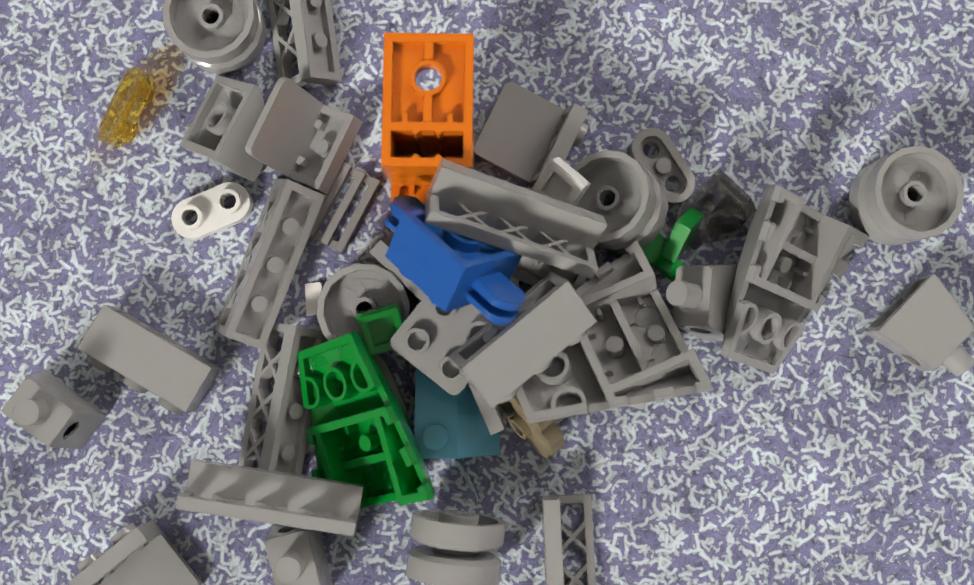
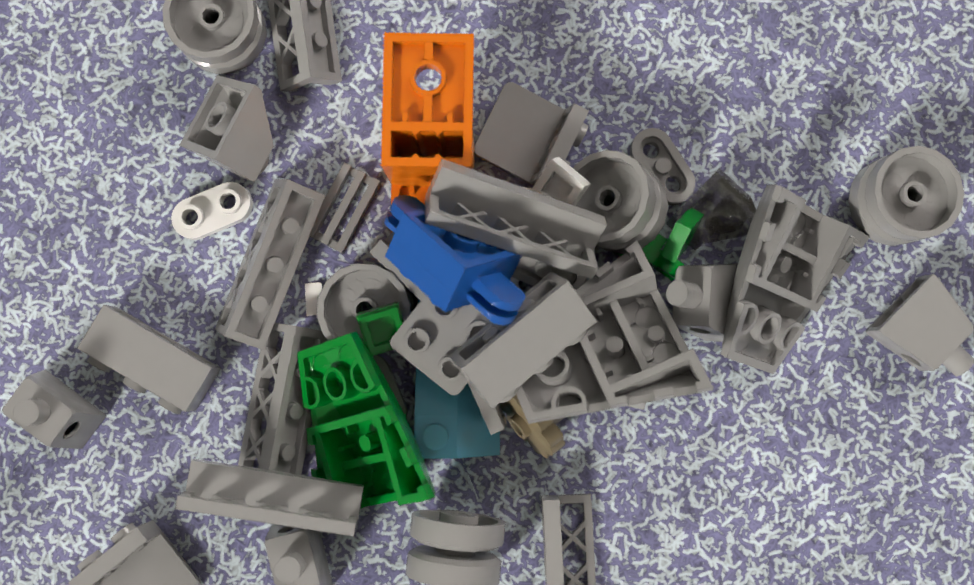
clear yellow plate [98,67,155,148] -> none
light grey bracket [245,77,363,195] -> none

